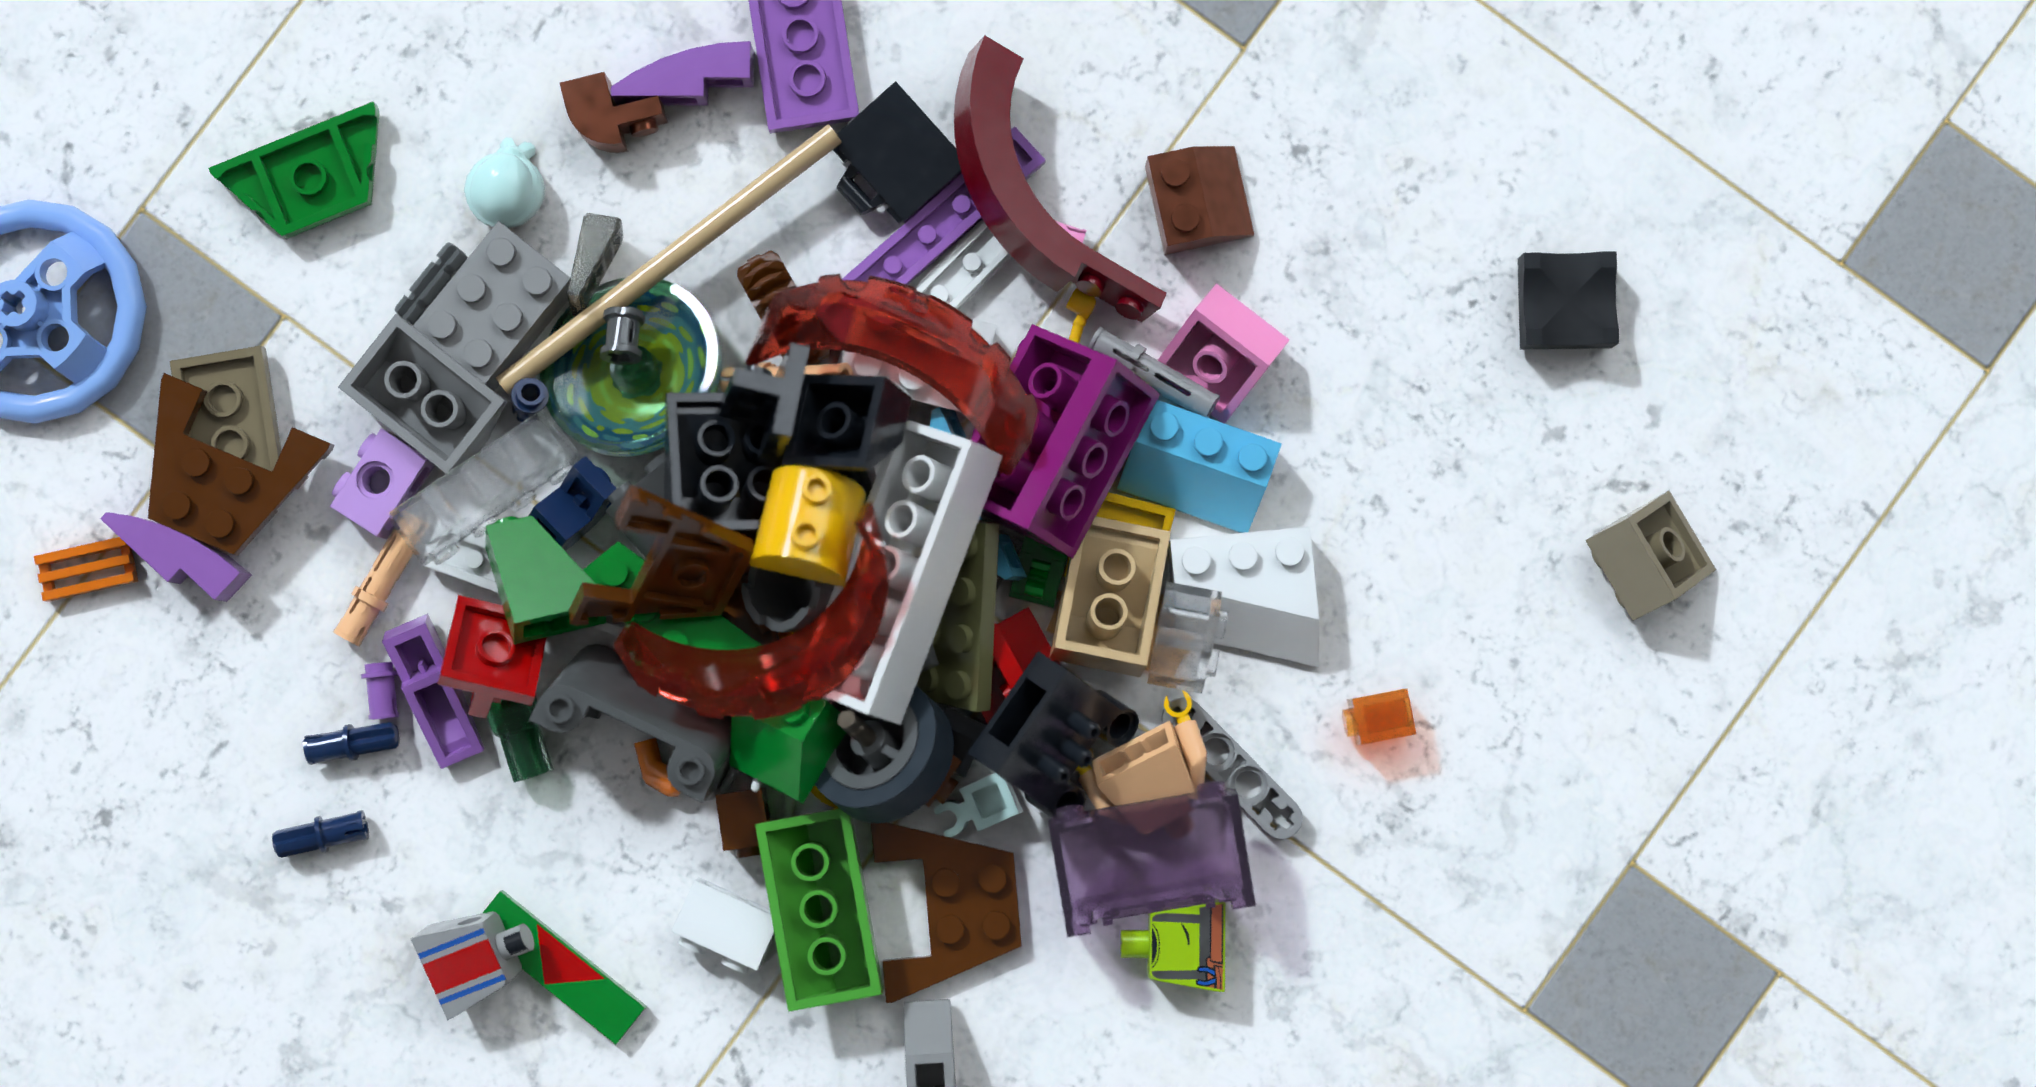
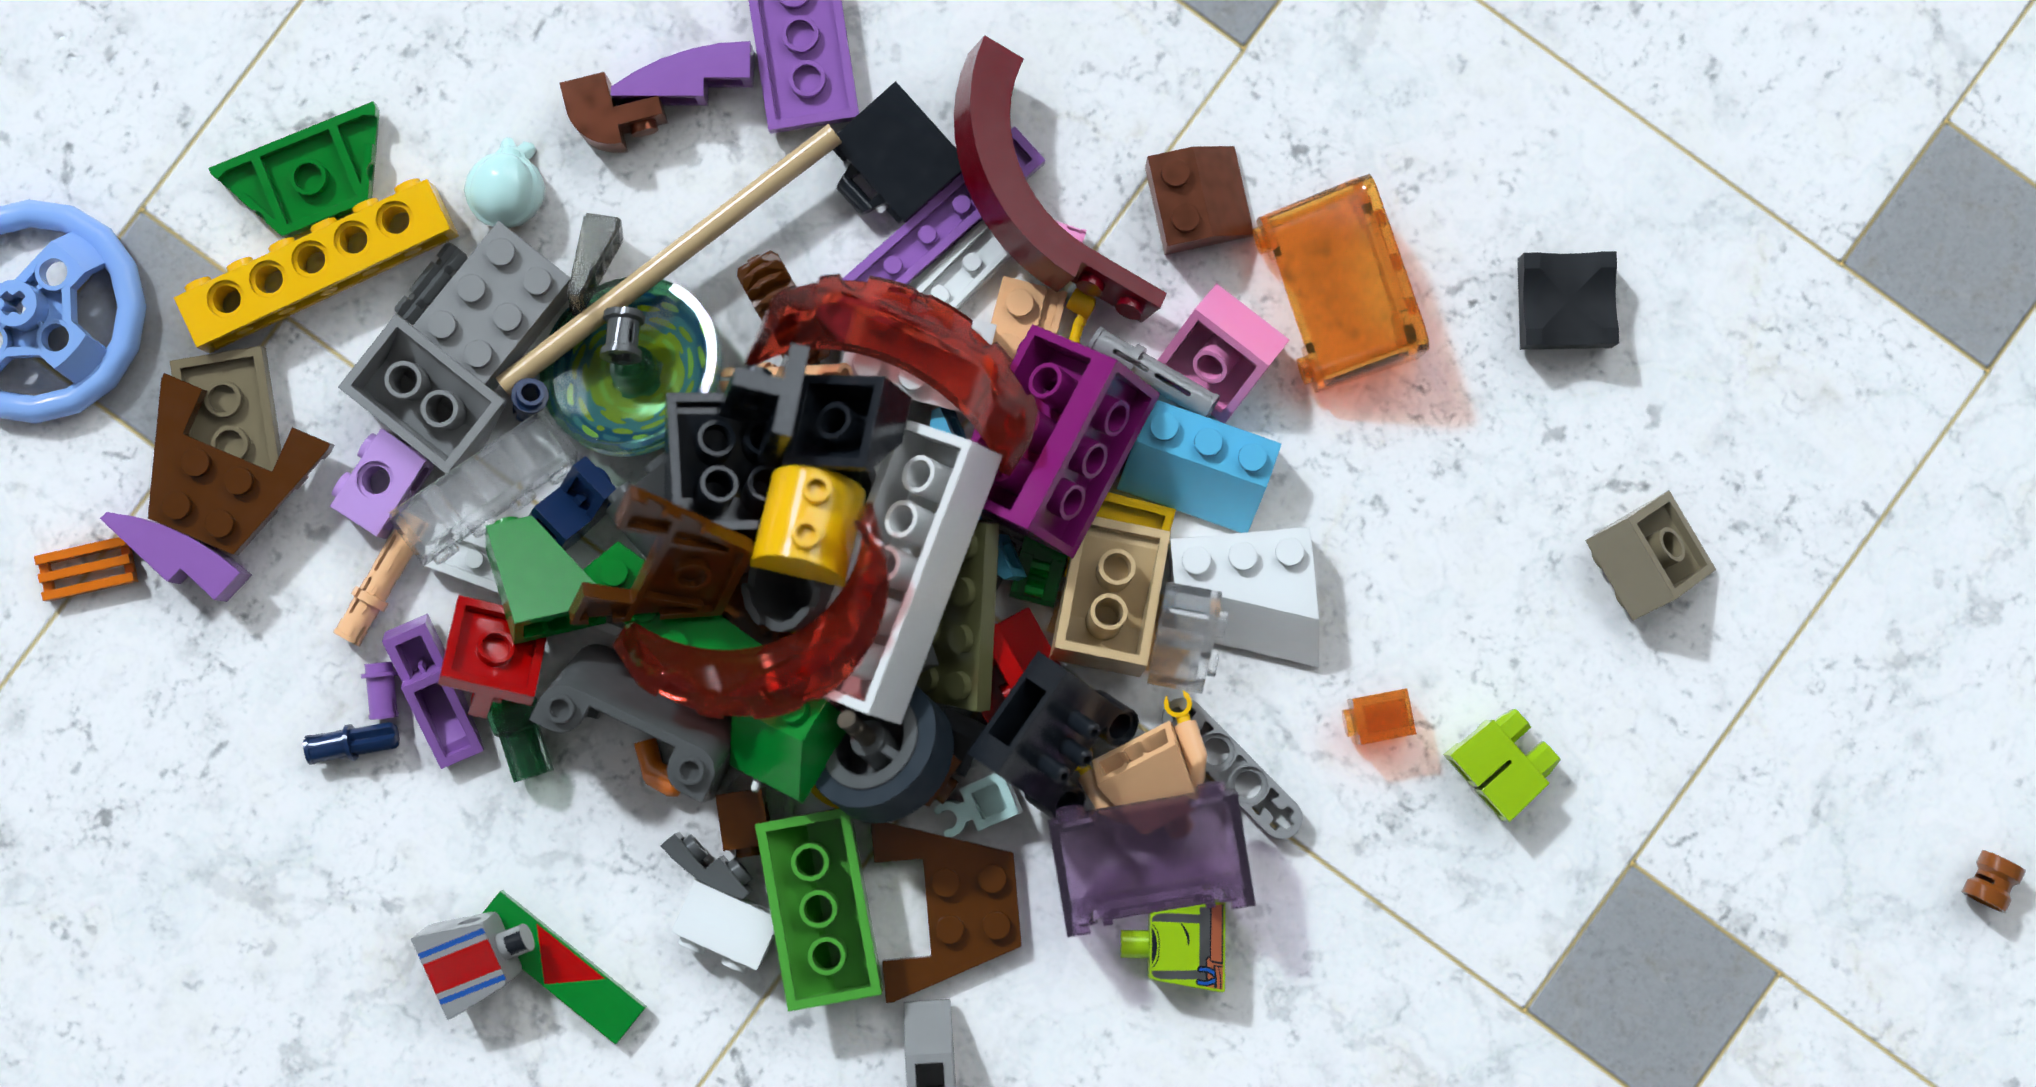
dark blue axle [272,810,369,858] -> none
none -> yellow brick [173,178,459,354]
none -> dark grey slope [660,832,754,899]
none -> light nougat plate [986,276,1068,373]
none -> clear orange windscreen [1252,174,1429,393]
none -> lime hips [1443,709,1561,822]
none -> dark orange wheel [1961,850,2026,913]

